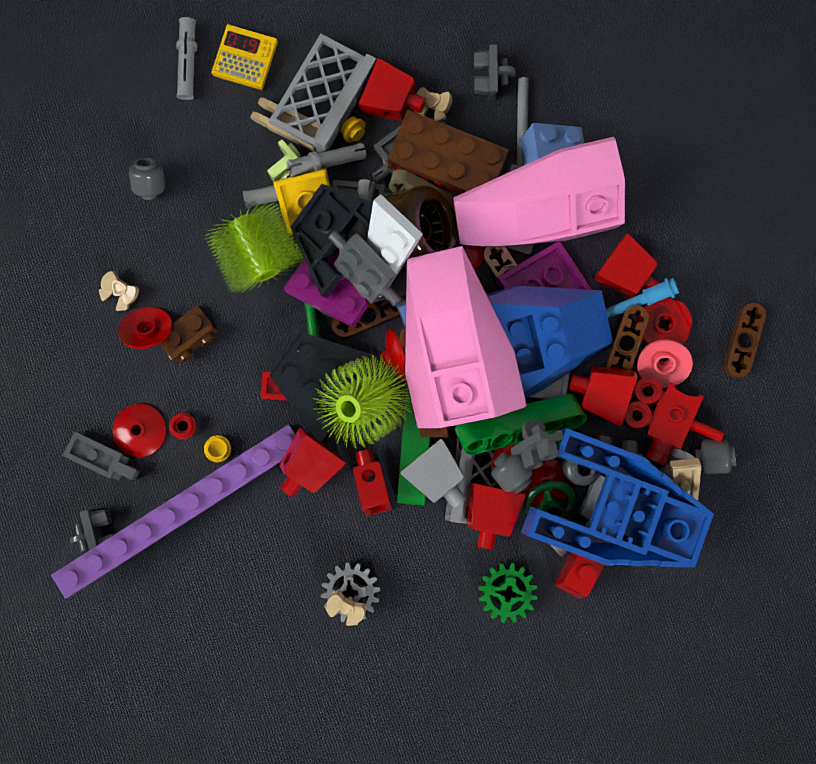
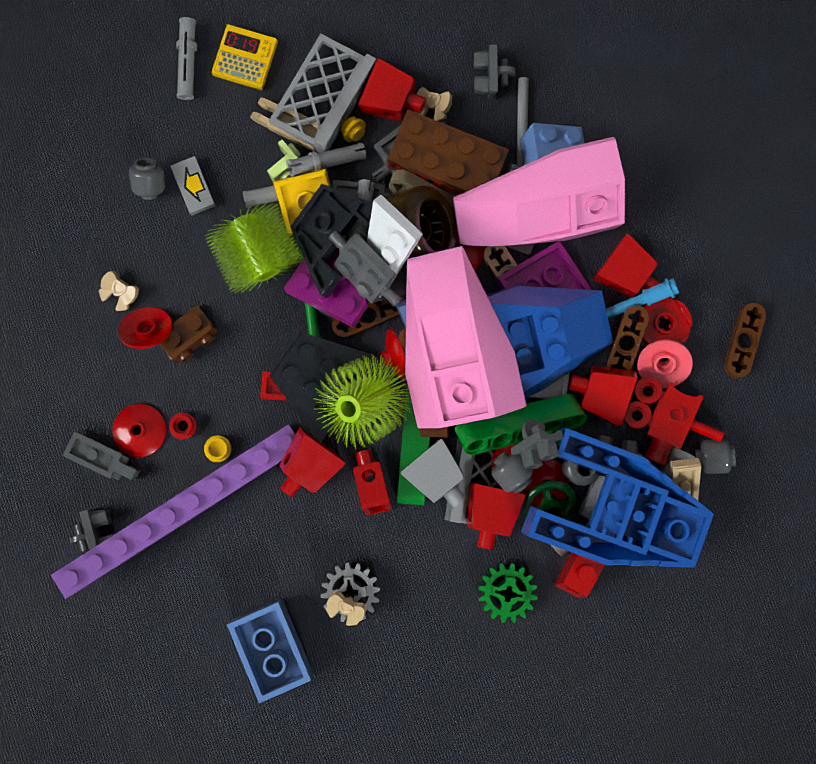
none -> light grey tile [171,156,216,216]
none -> medium blue brick [227,599,314,703]

